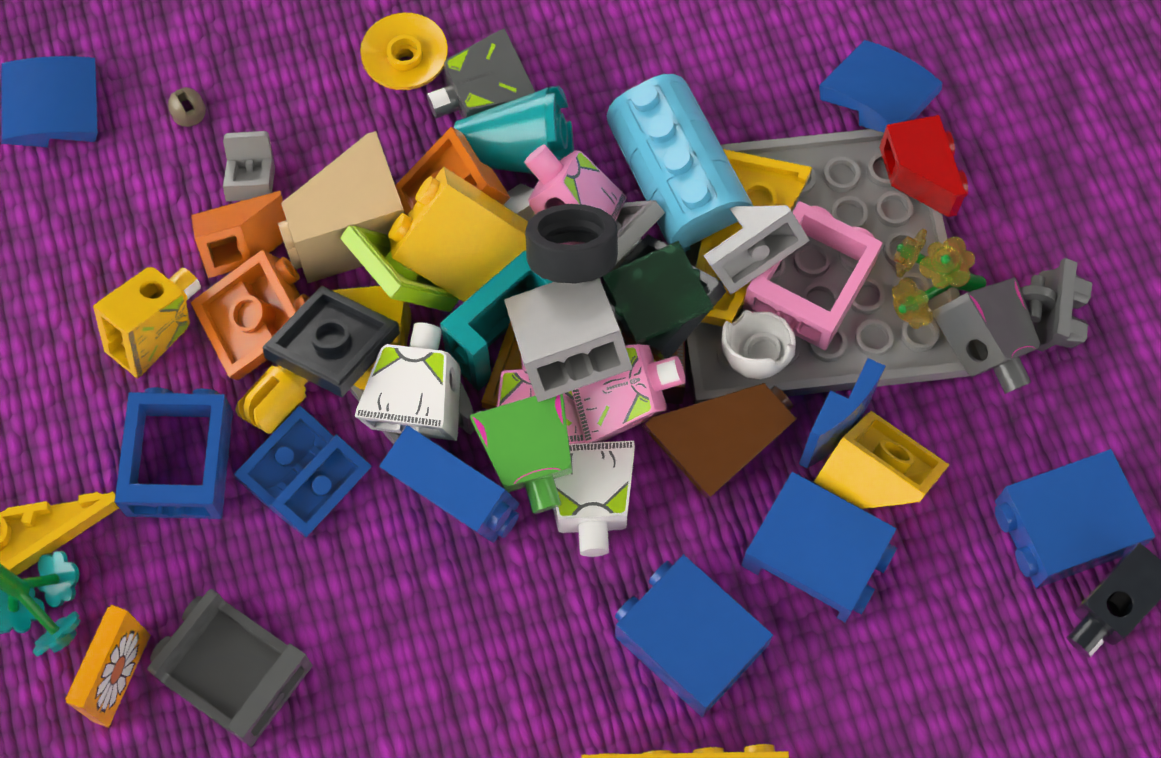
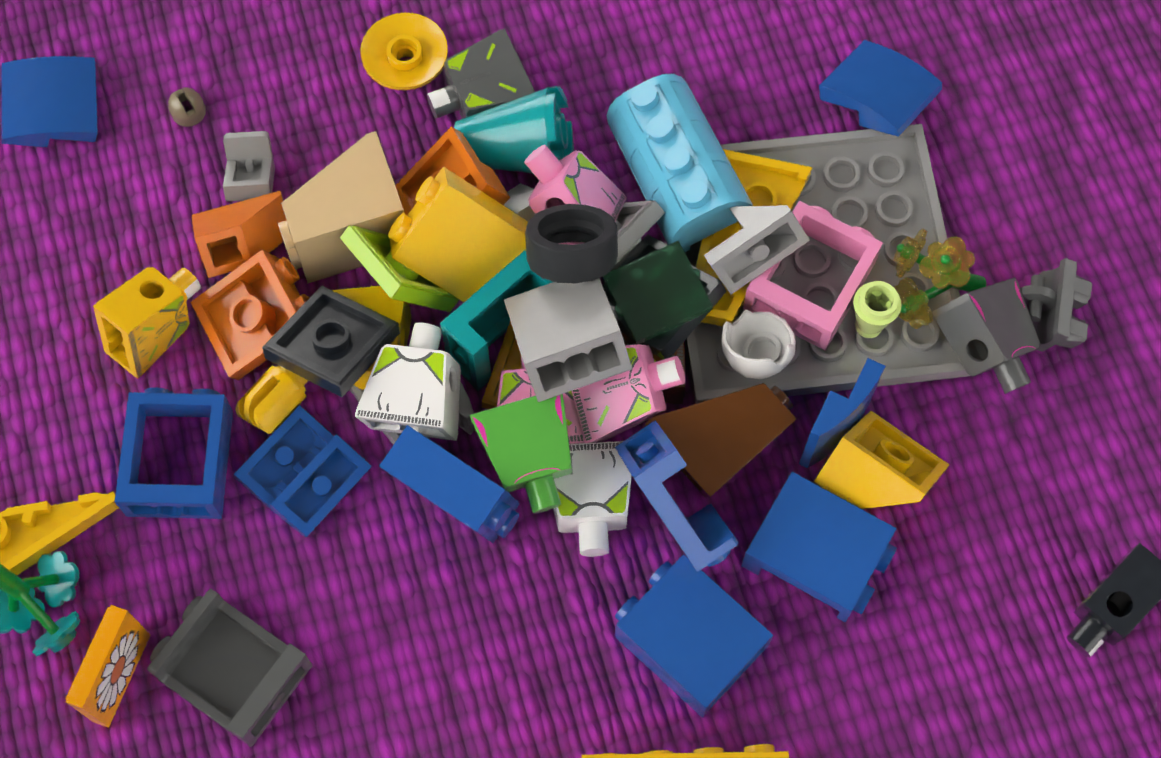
red slope [879,115,968,217] -> none
blue brick [995,449,1156,589] -> none
none -> blue panel [615,420,739,572]
none -> yellowish green cone [853,281,902,338]

